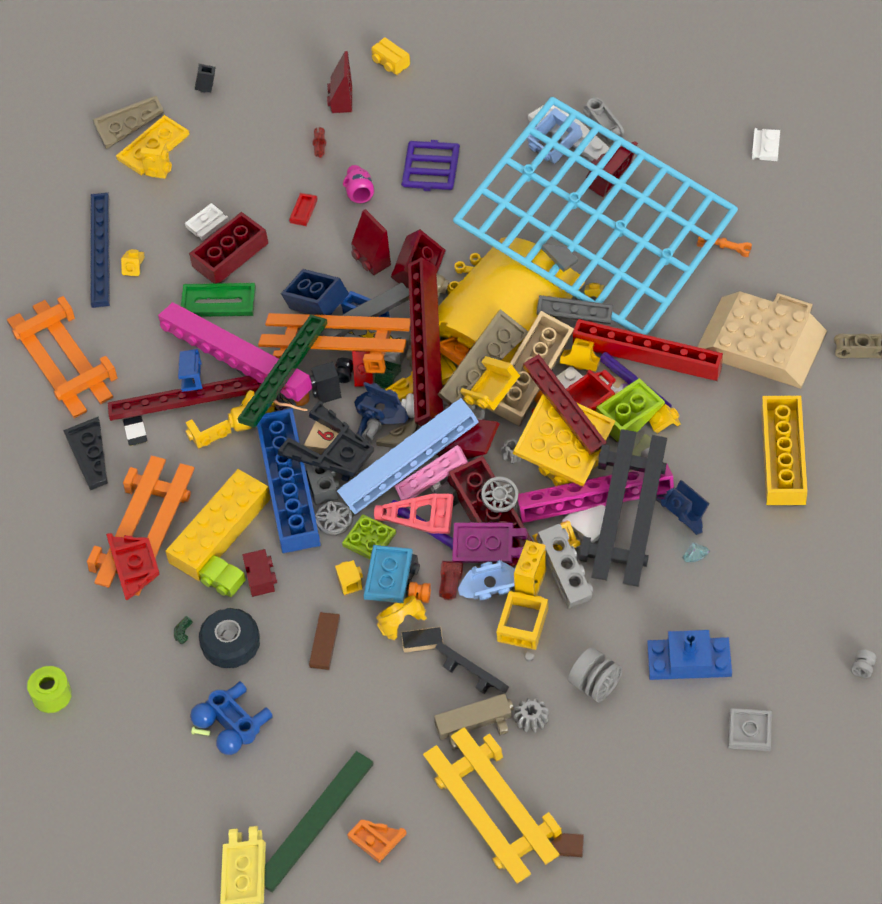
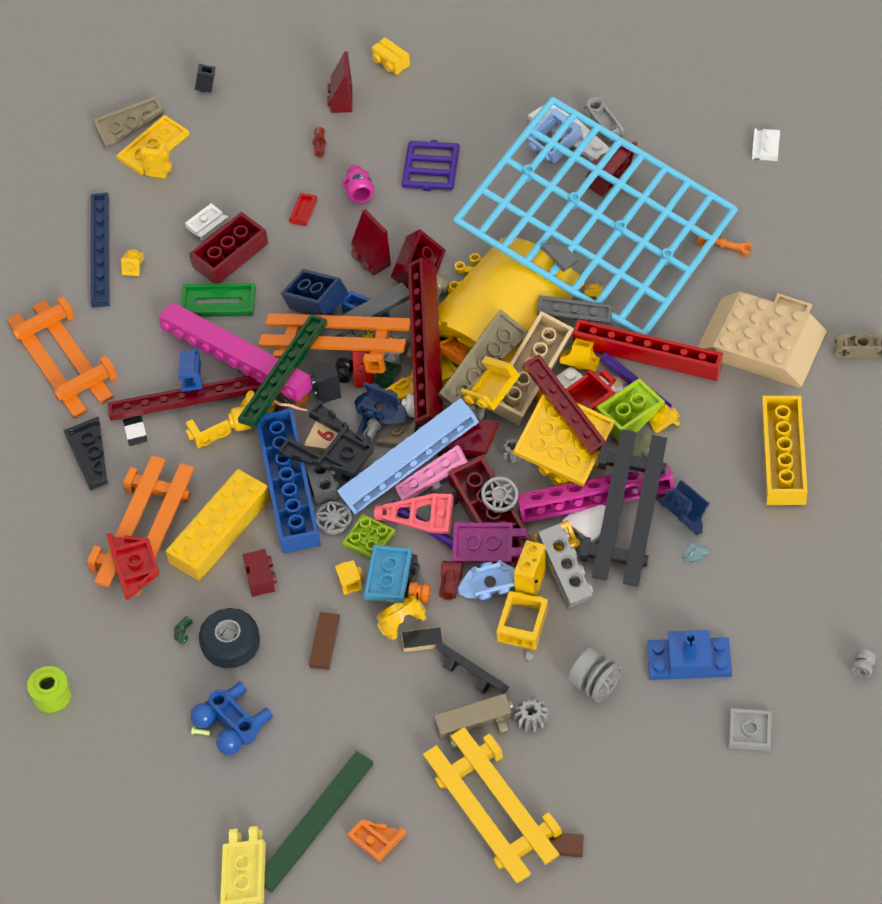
lime brick [199,555,246,597] -> none

